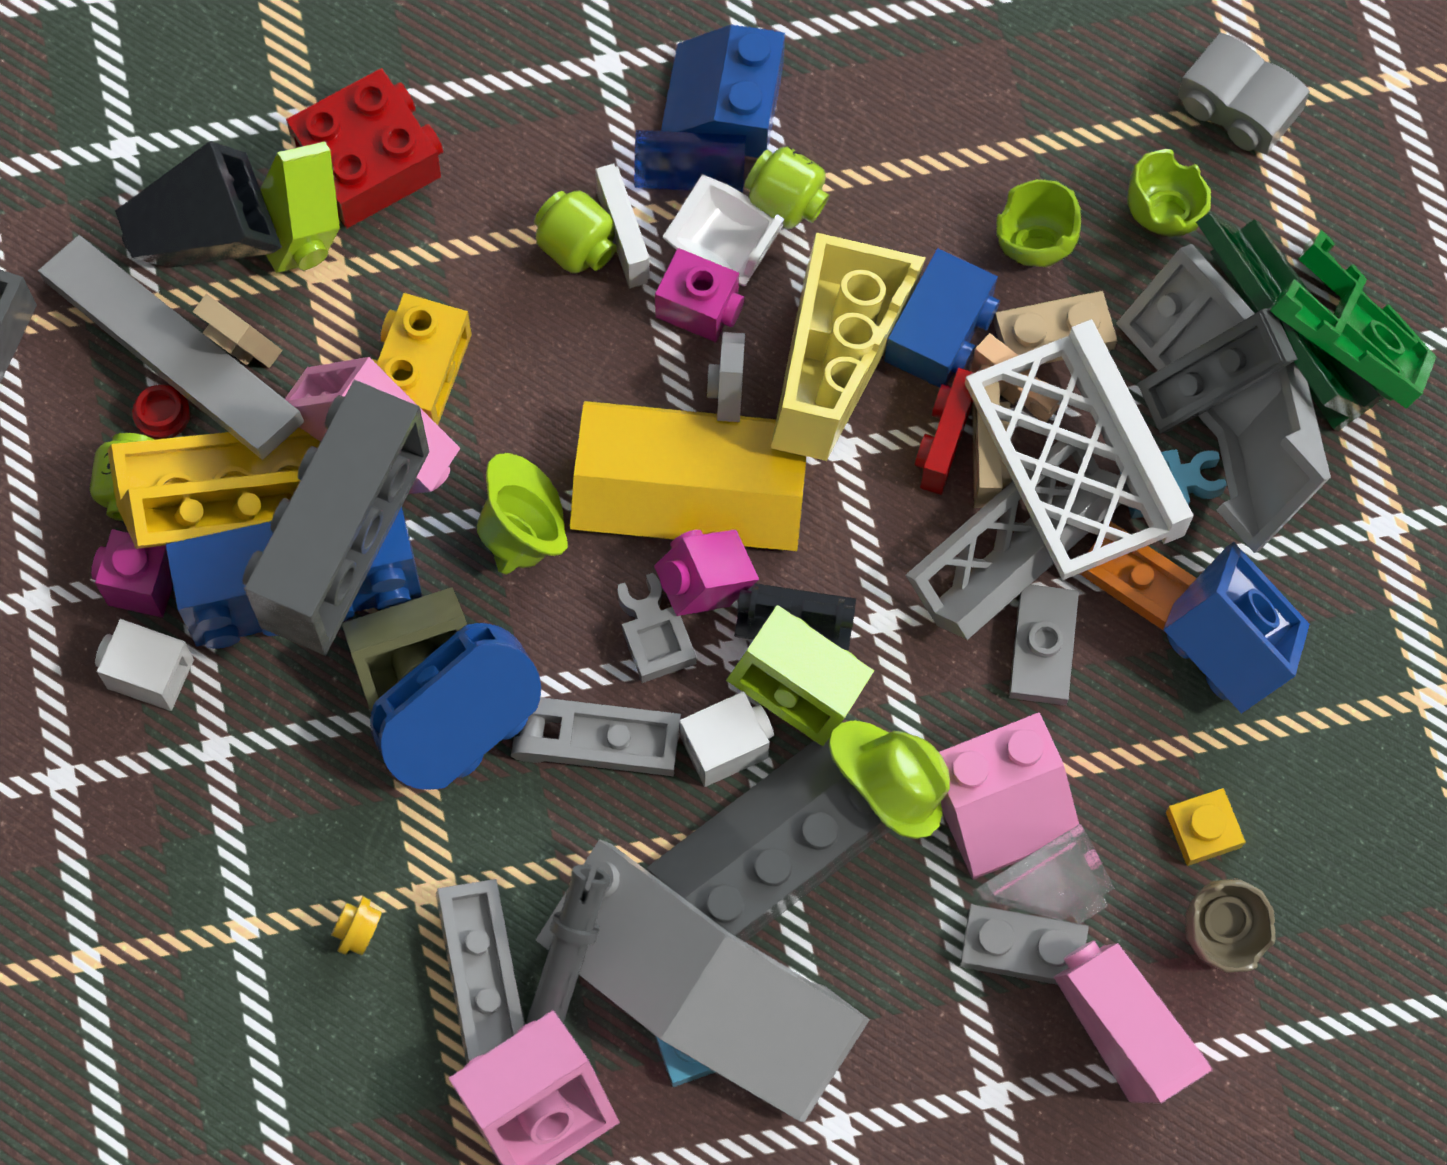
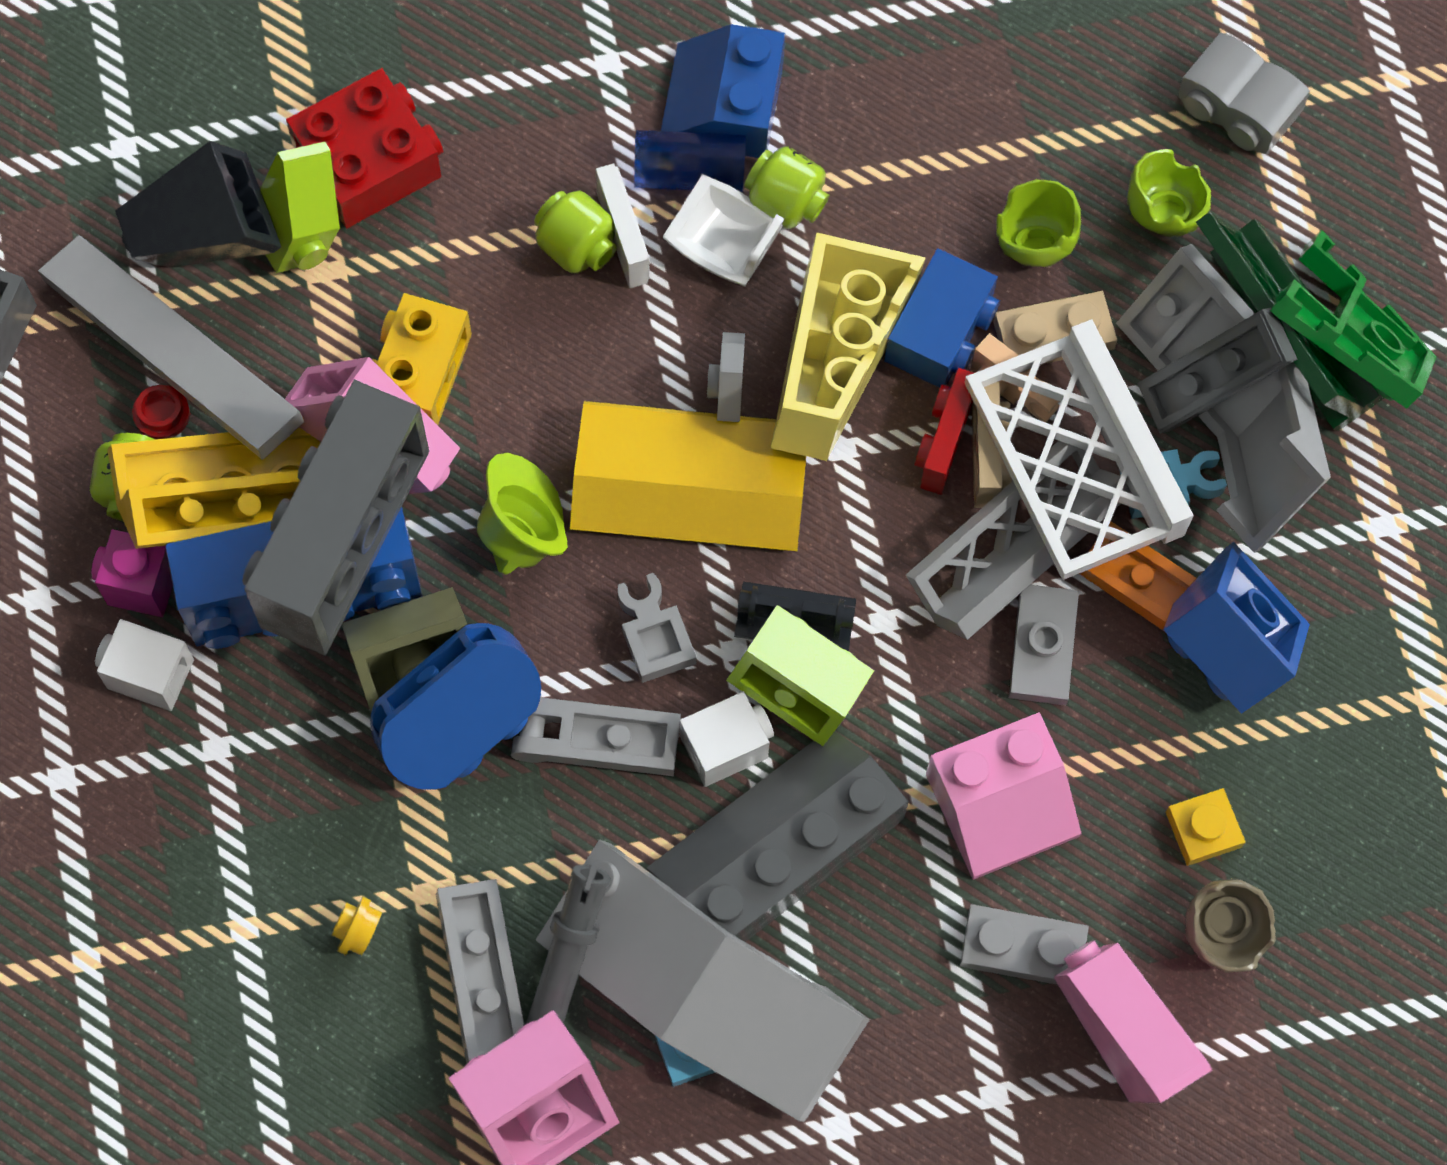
tan plate [193,293,283,368] -> none
dark pink brick [654,529,759,616] -> none
dark pink brick [655,248,745,342] -> none
lime piece [829,720,950,839] -> none
clear slope [971,824,1114,924] -> none

